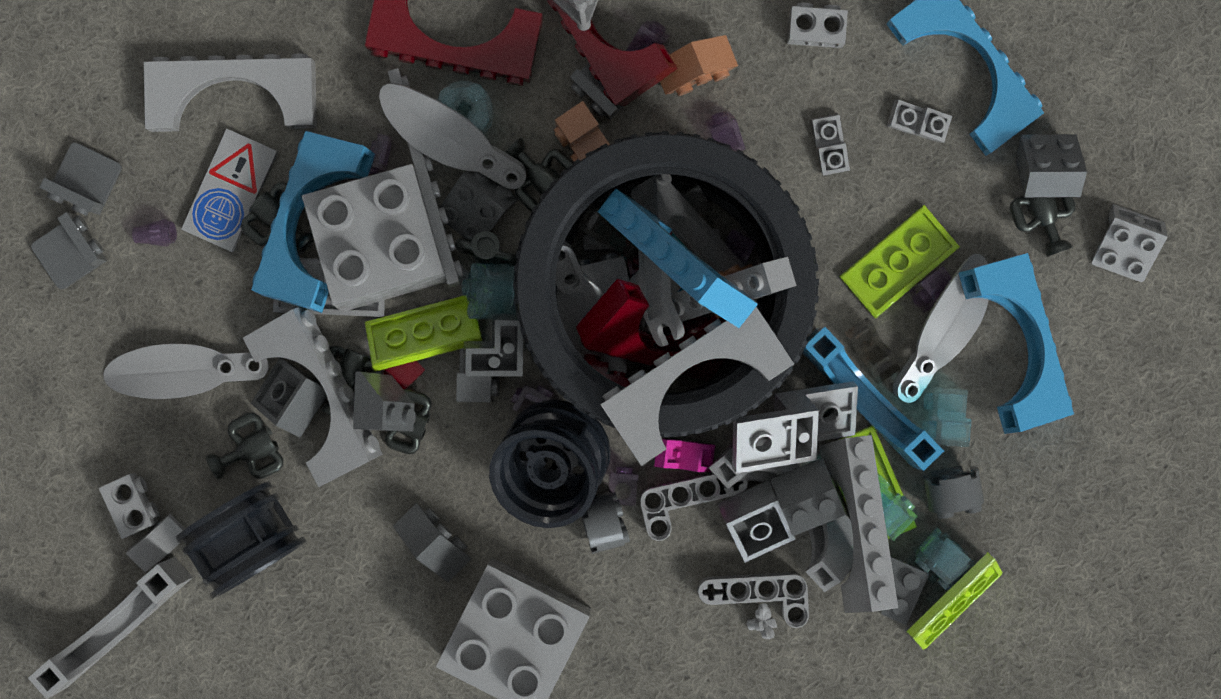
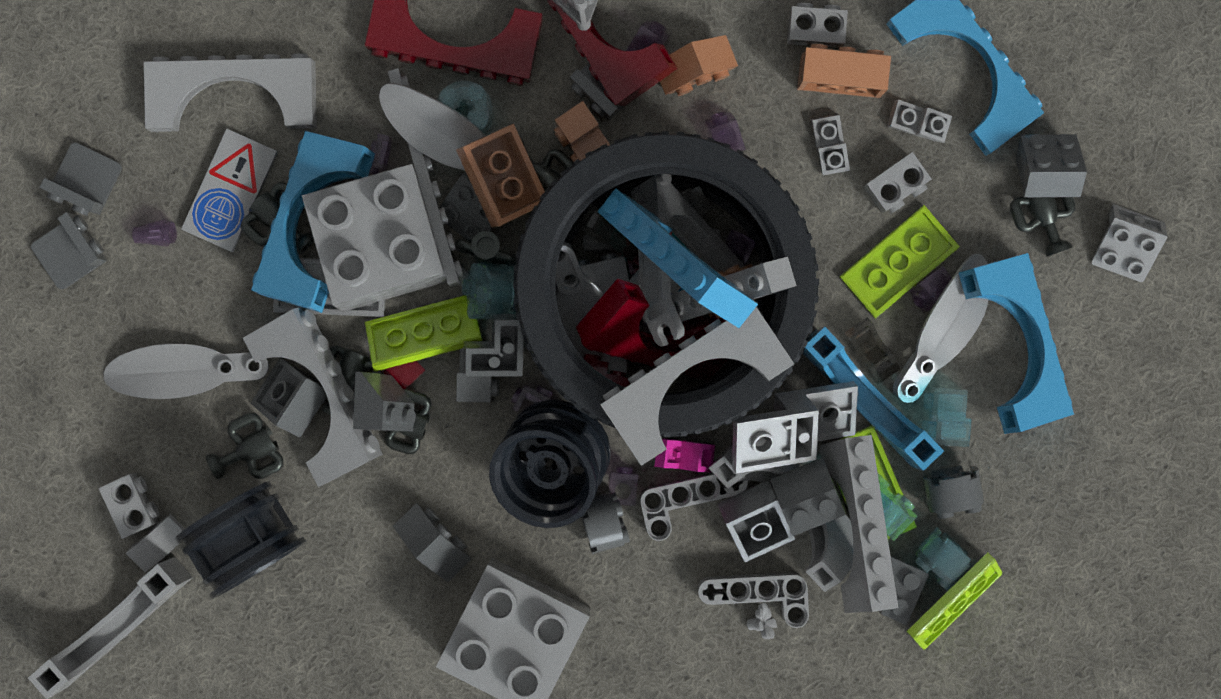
none -> nougat brick [456,124,545,227]
none -> nougat brick [797,44,891,98]
none -> light grey brick [863,152,932,214]

